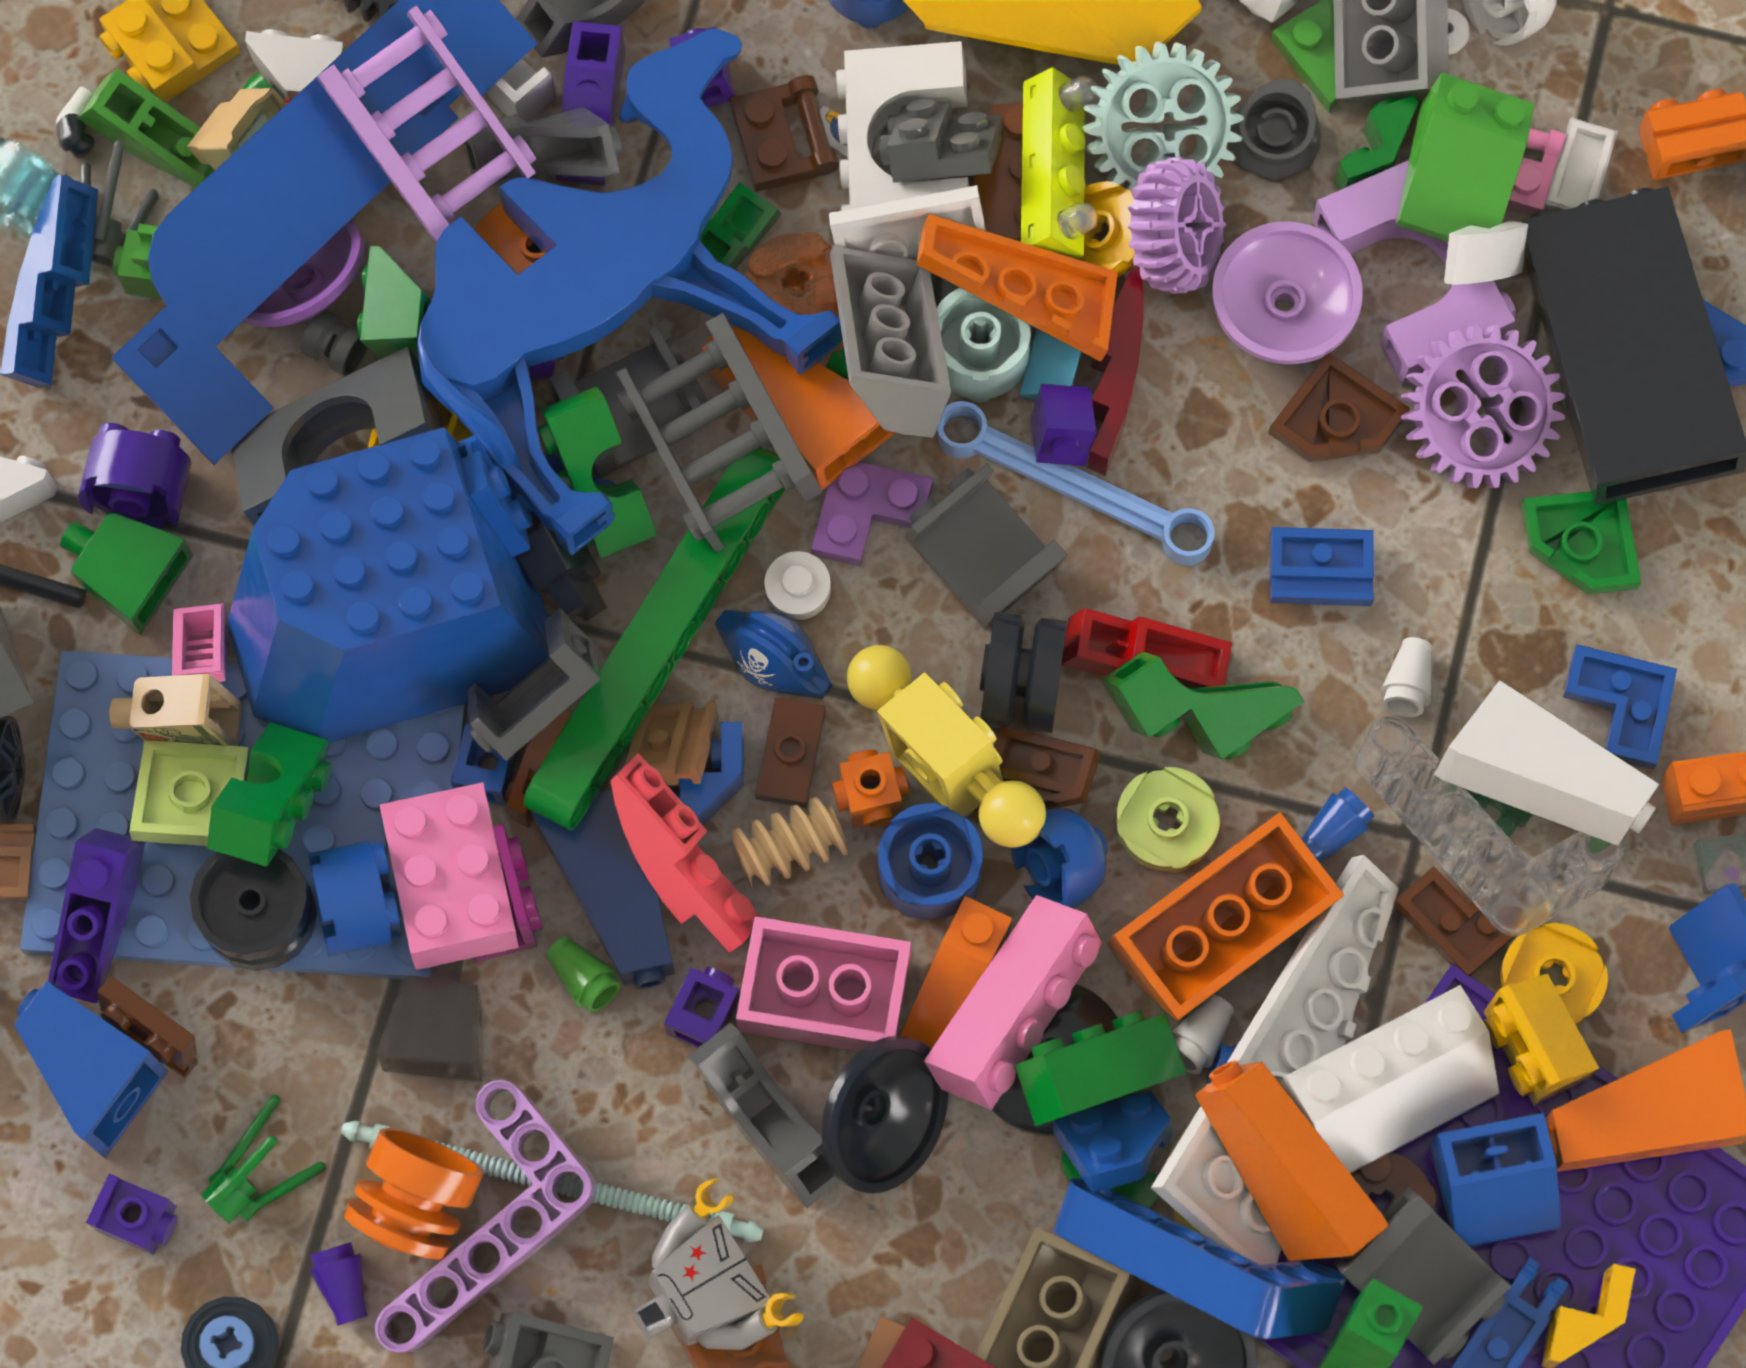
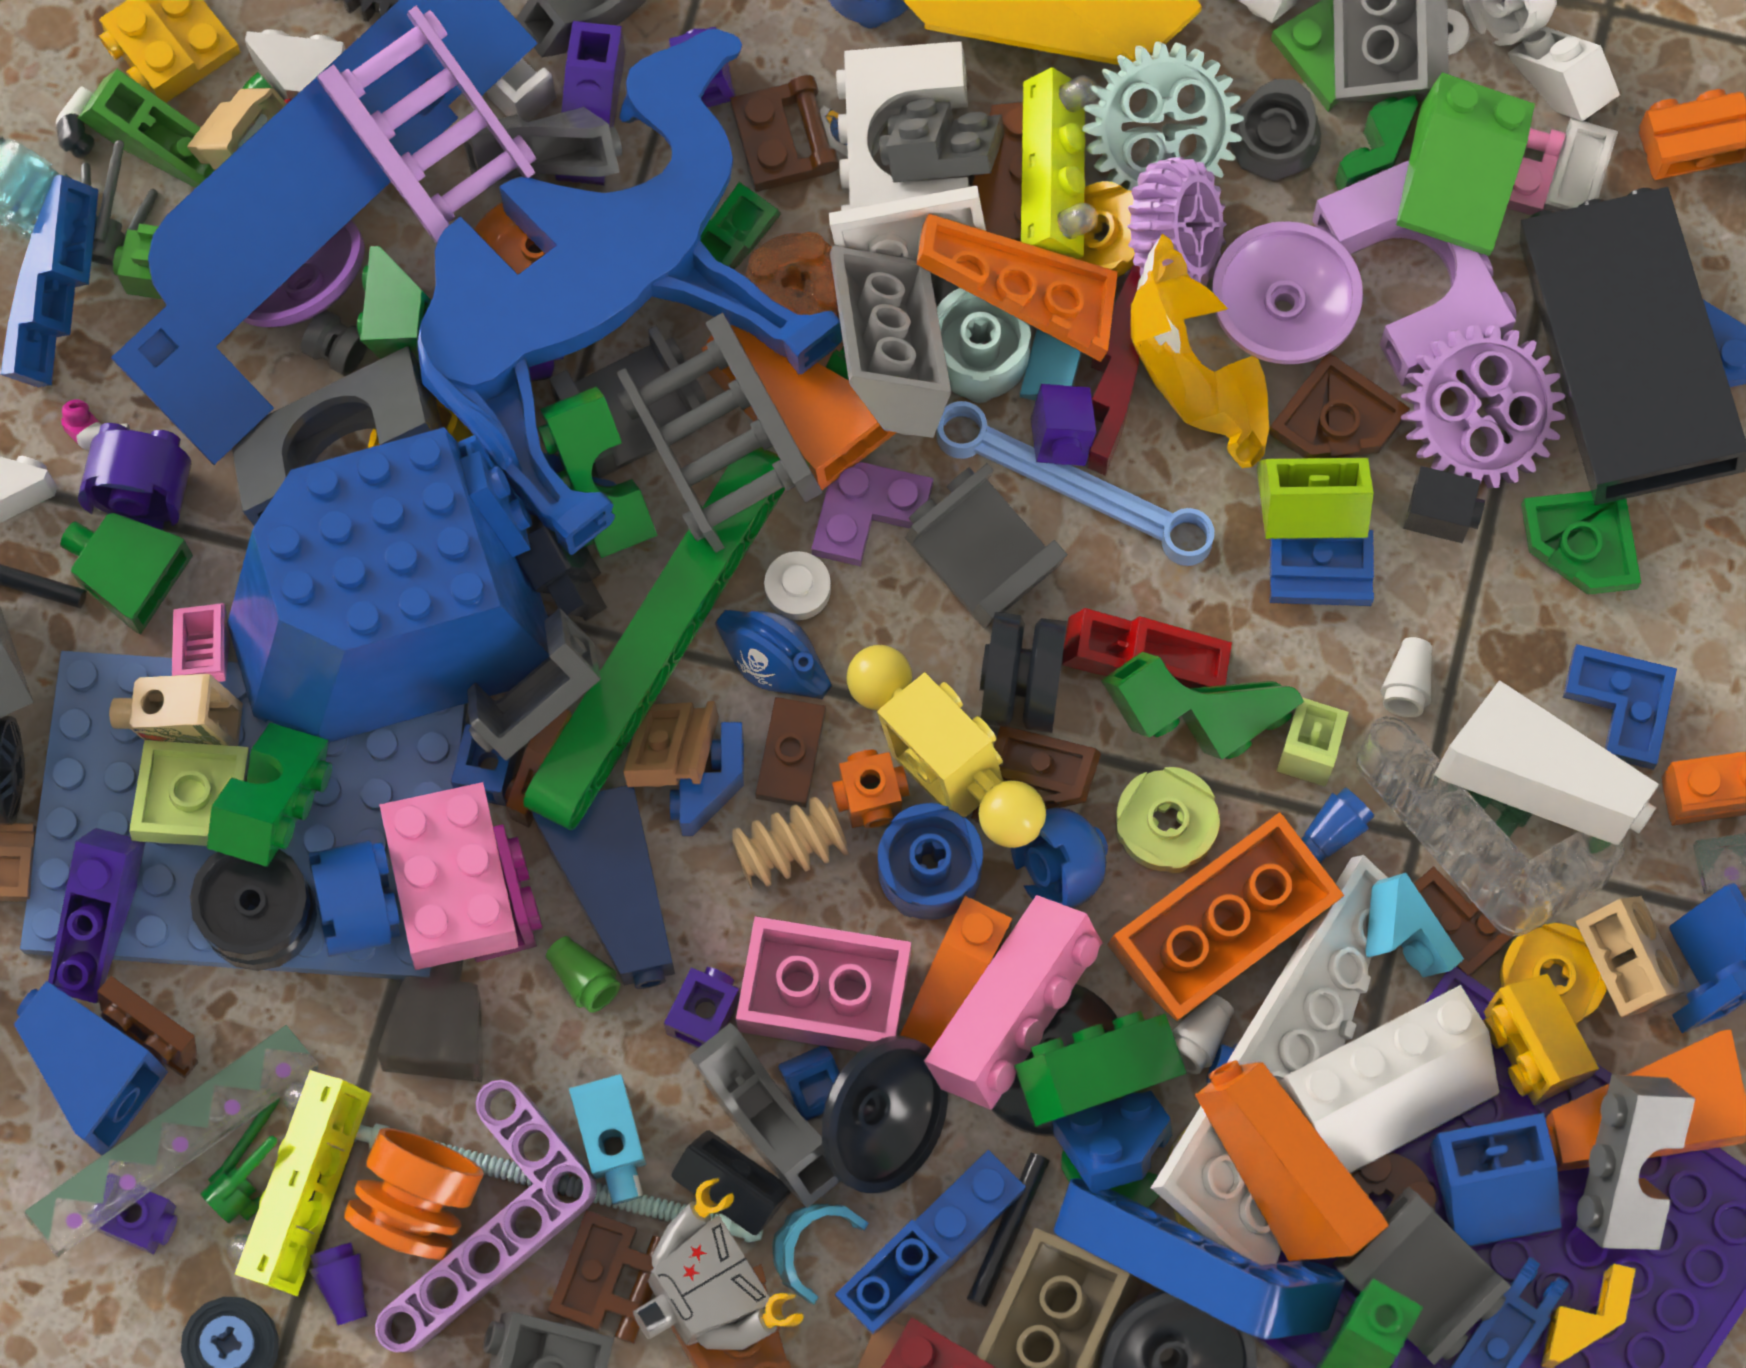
coral slope [610,753,761,953] -> none
white slope [1444,221,1528,285] -> none
none -> tile [24,1025,318,1258]
none -> dark pink arm [61,399,130,450]
none -> neon yellow piece [226,1070,372,1297]
none -> reddish brown plate [548,1210,661,1344]
none -> medium azure torso [569,1074,647,1205]
none -> black slope [672,1130,792,1235]
none -> medium azure helmet [772,1204,869,1305]
none -> blue slope [778,1046,840,1121]
none -> blue slope [835,1150,1026,1335]
none -> black bar [967,1153,1050,1308]
none -> yellow animal [1131,234,1269,468]
none -> lime slope [1257,458,1374,539]
none -> yellowish green slope [1276,697,1349,787]
none -> medium azure slope [1366,872,1464,978]
none -> black brick [1403,466,1485,543]
none -> white slope [1508,27,1620,121]
none -> tan brick [1575,896,1687,1017]
none -> arch [1576,1075,1695,1250]

